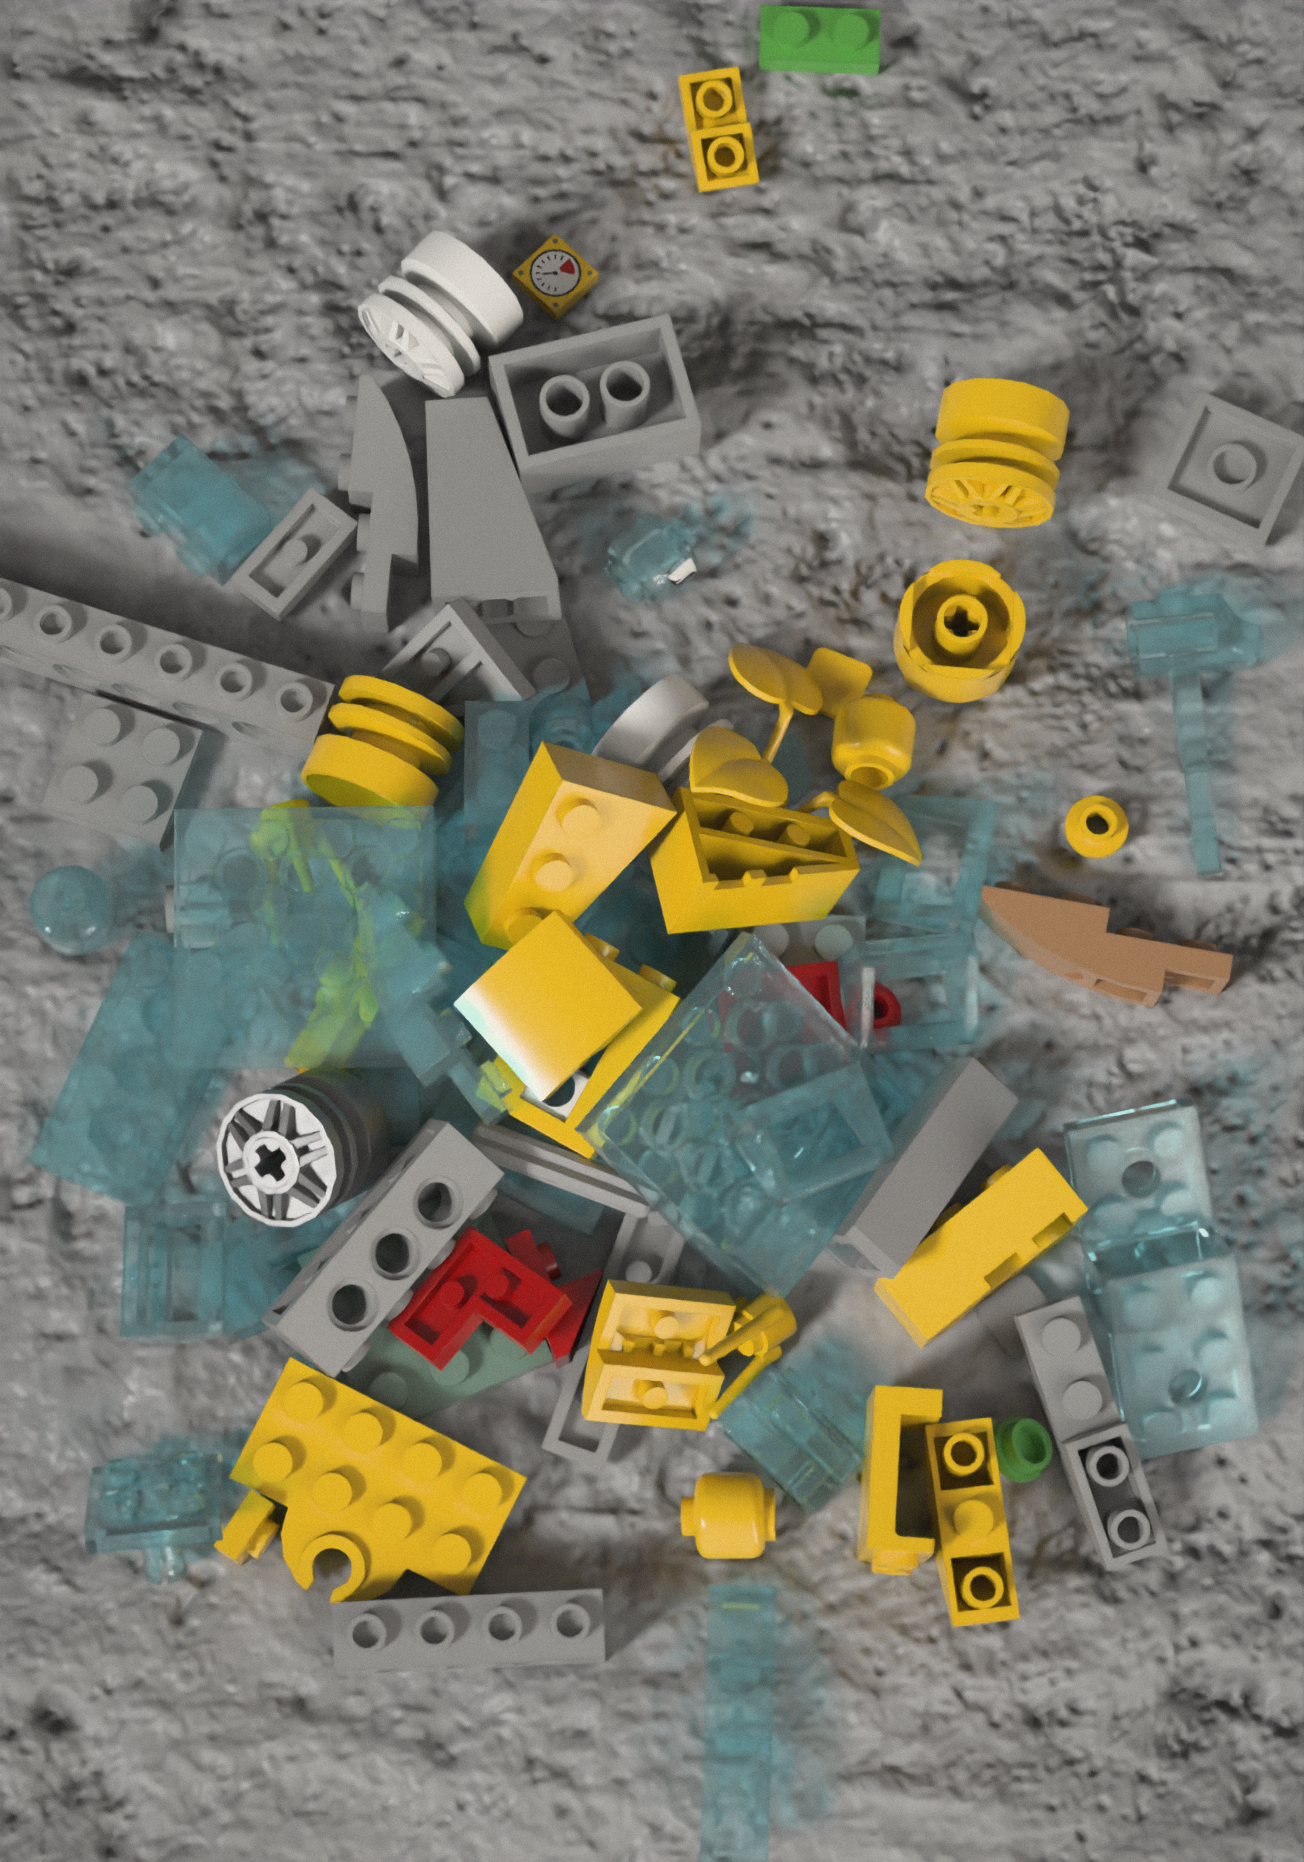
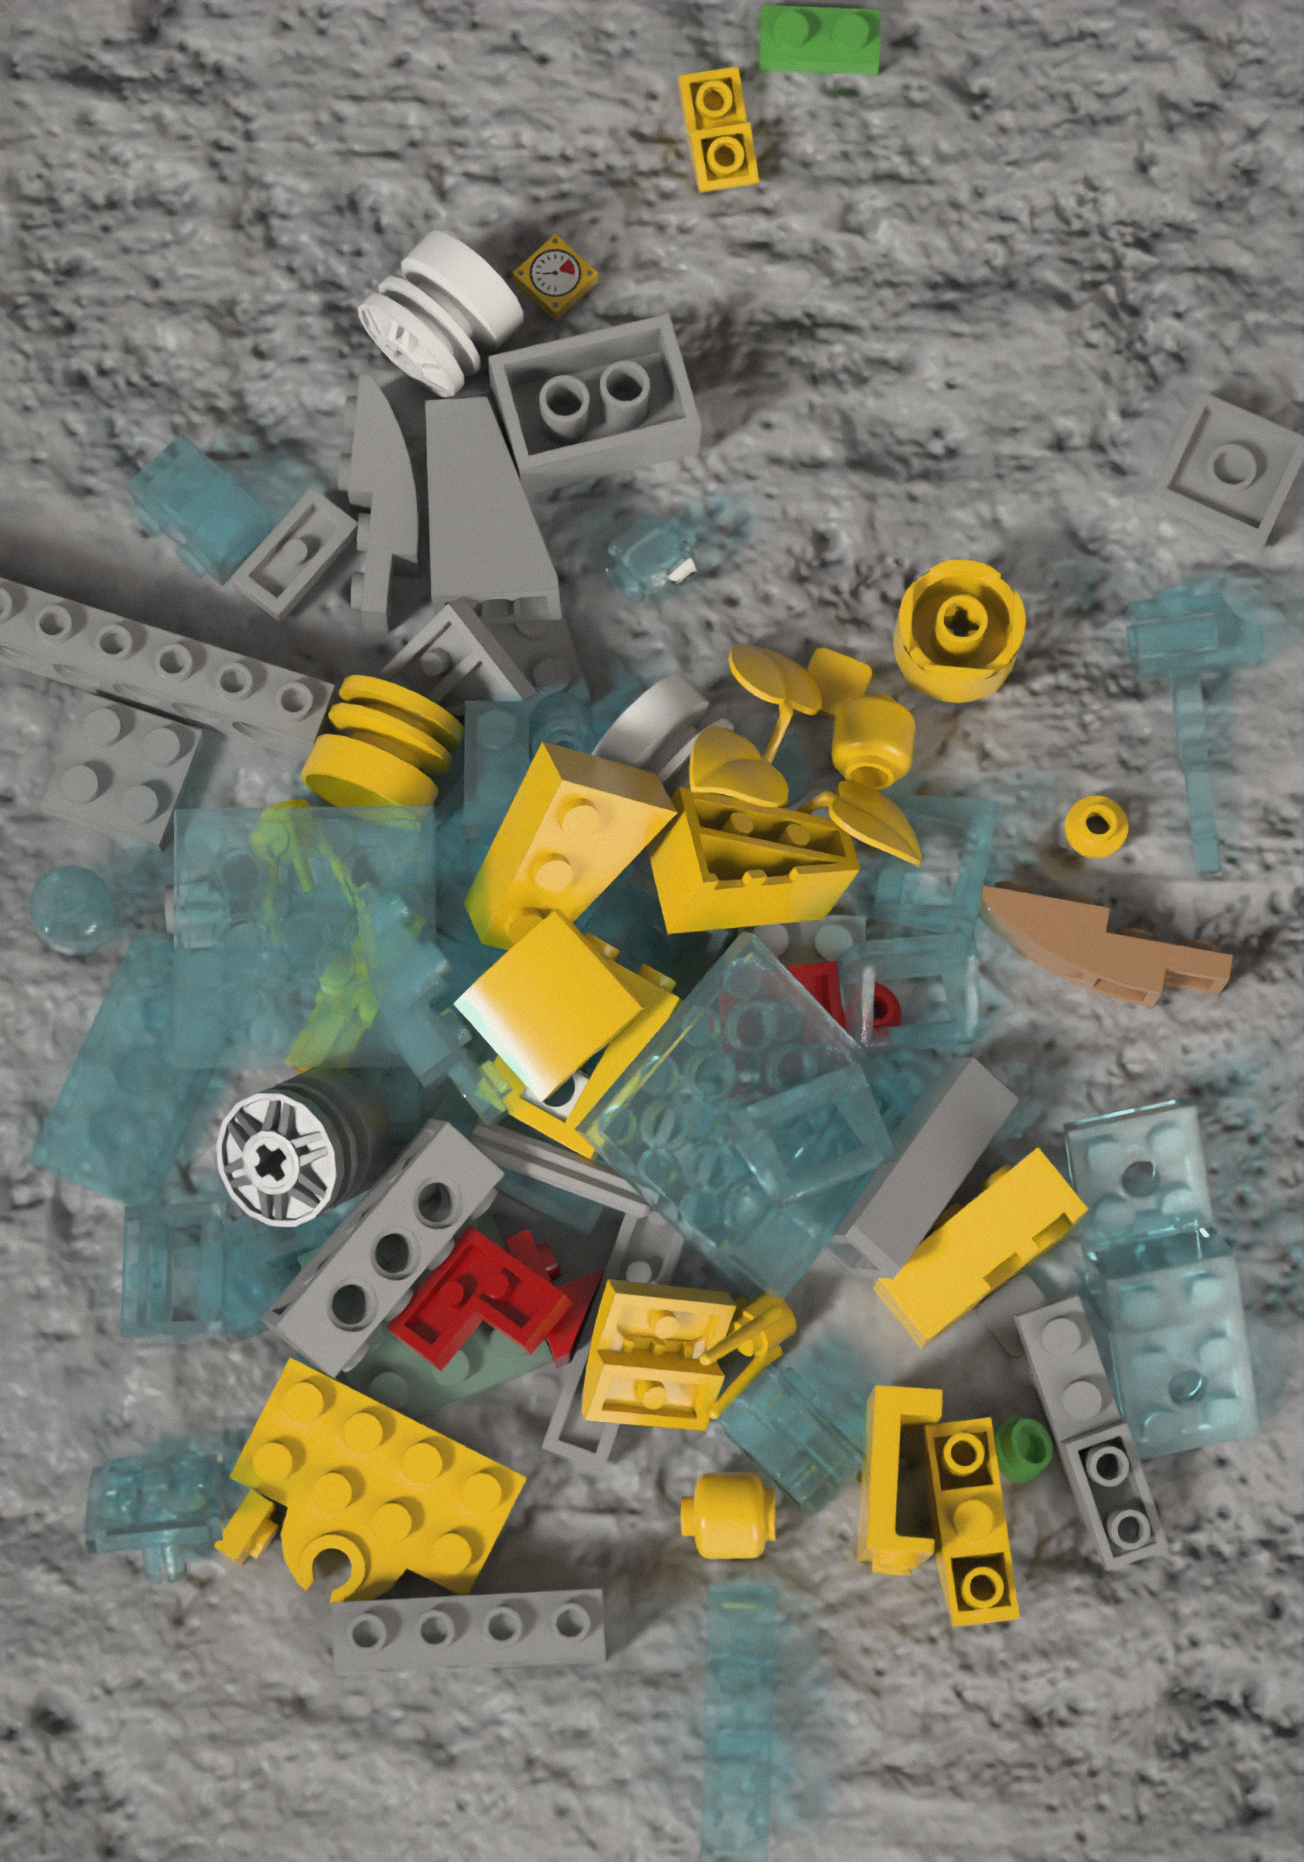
yellow wheel [924,378,1070,528] -> none

